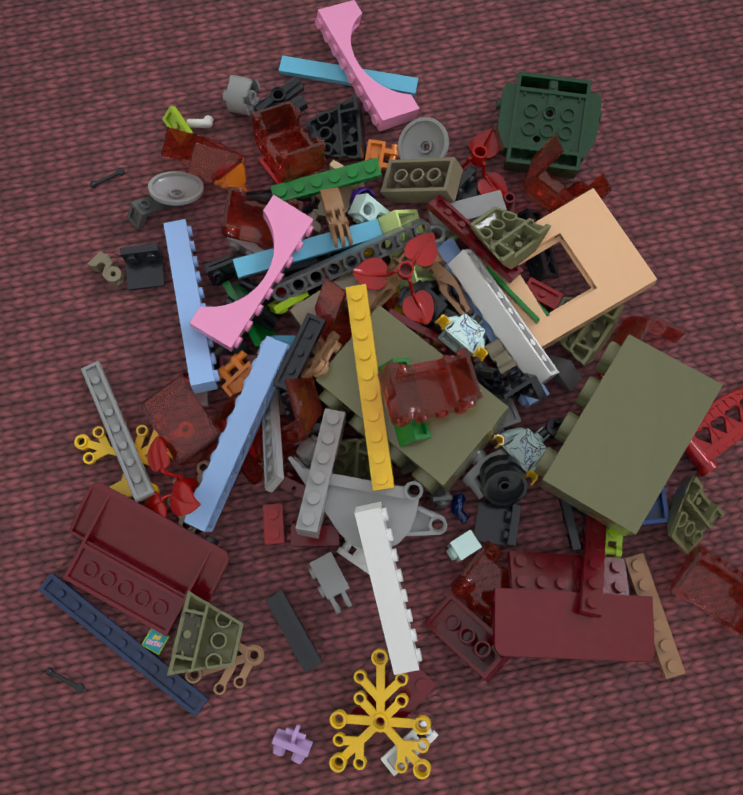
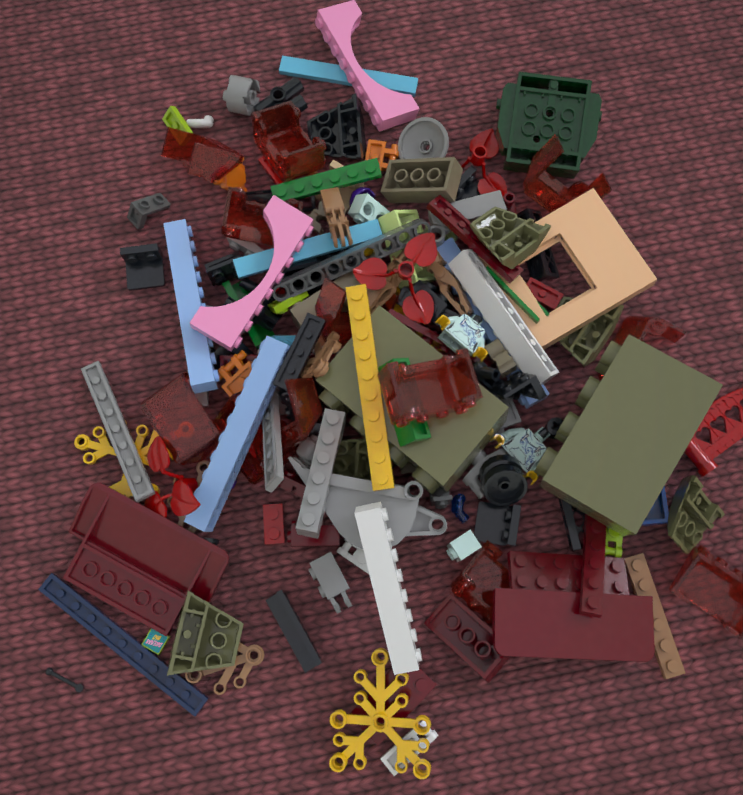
dark tan leg [87,251,125,287] -> none
black hinge [90,168,125,188] -> none
light grey dish [148,171,204,206] -> none
lavender hips [272,724,313,764] -> none
dark grey slope [550,355,582,393] -> none

